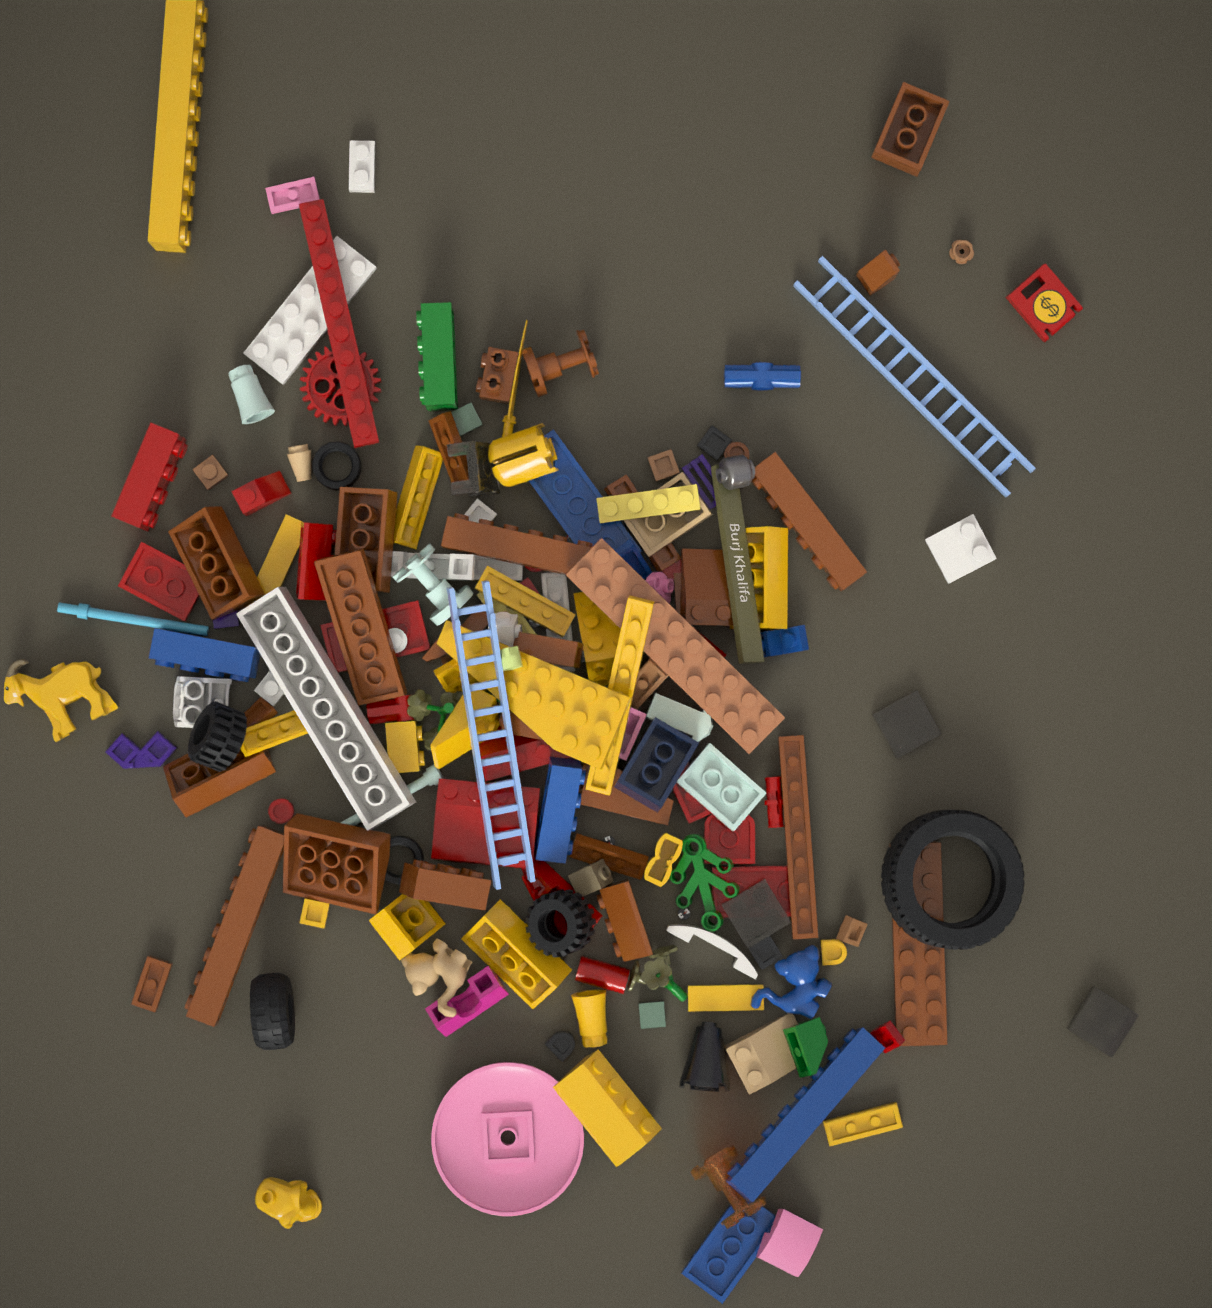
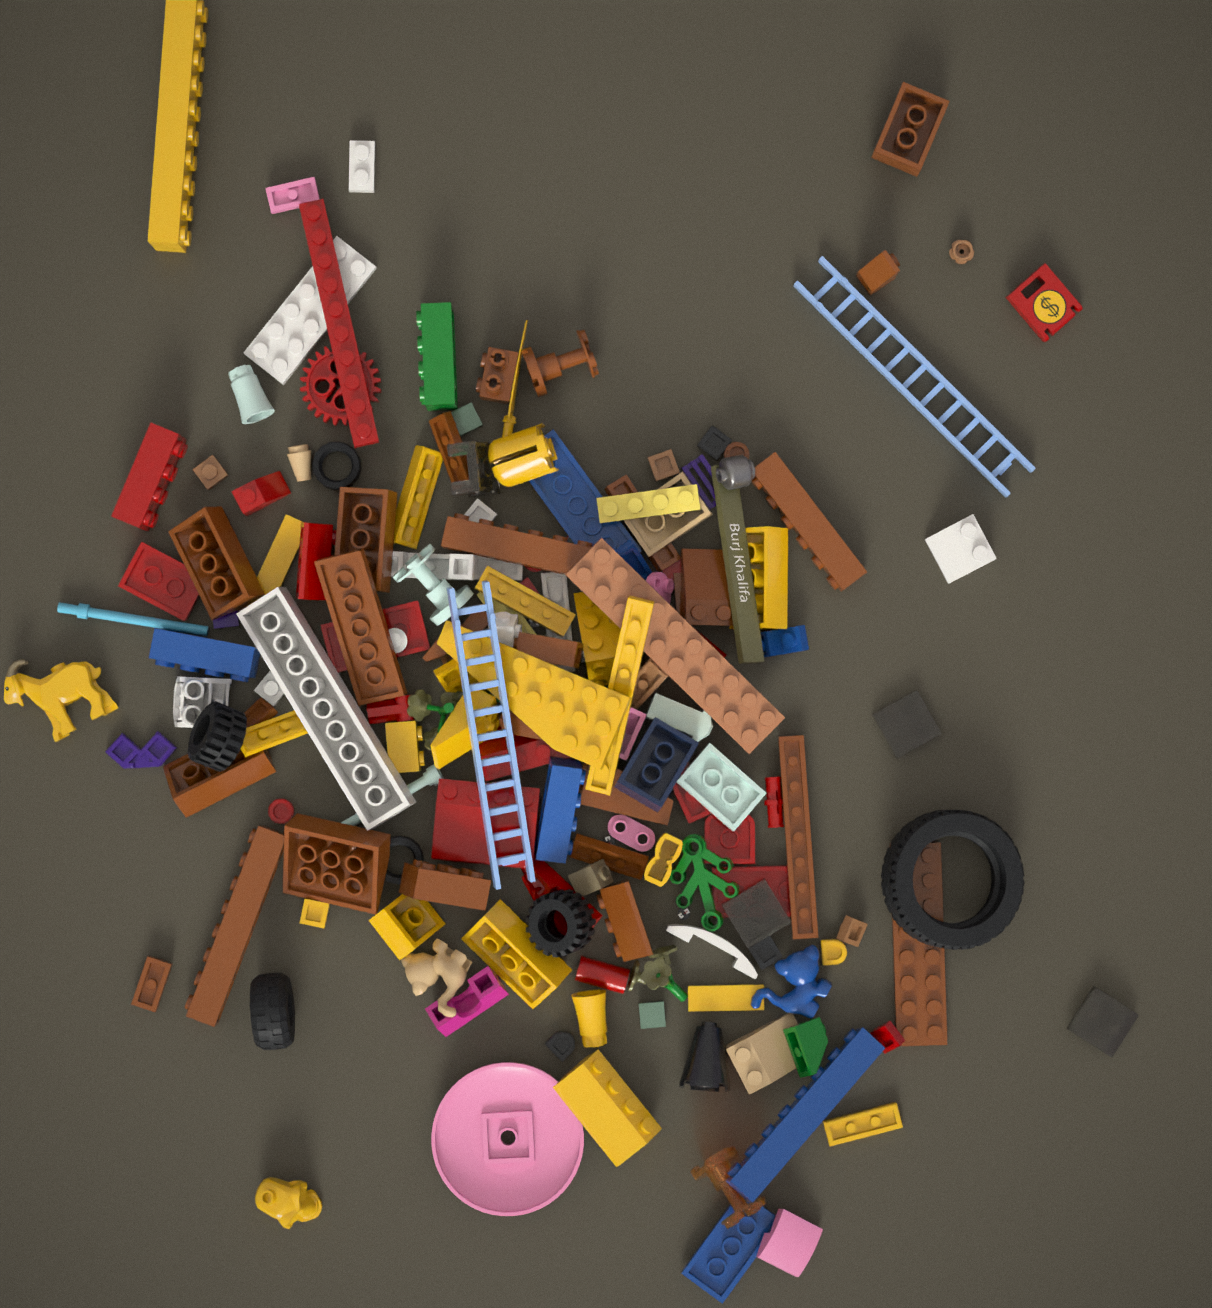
yellowish green hose [500,646,523,671] -> none
blue piece [724,362,801,391] -> none
none -> bright pink plate [608,814,655,852]

